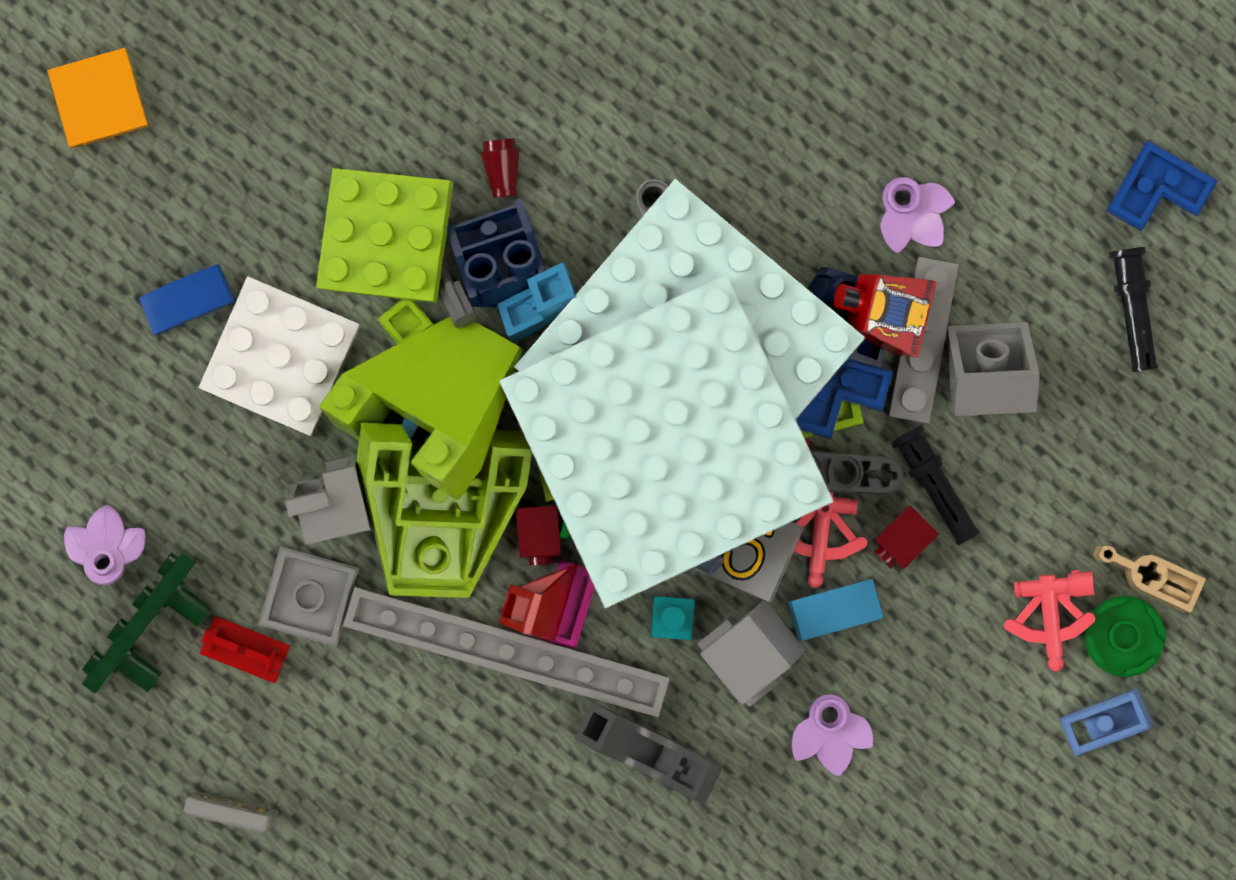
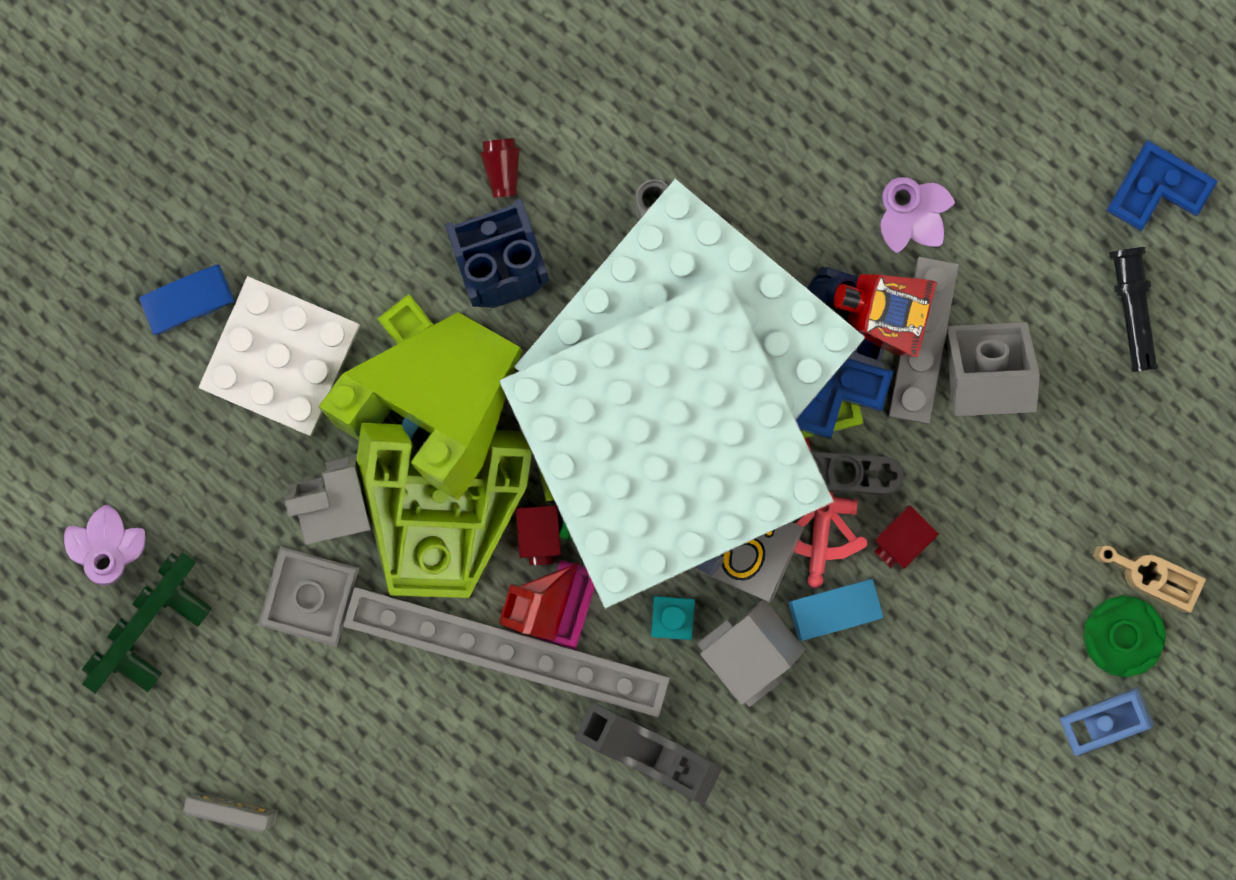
light orange tile [47,48,149,149] -> none
red hinge [200,616,291,684] -> none
lime plate [316,168,454,303] -> none
dark grey axle [439,260,477,328] -> none
dark azure slope [497,262,576,343] -> none
lavender plate [791,694,873,776] -> none
black pin [891,424,980,545] -> none
coral piece [1004,570,1095,672] -> none

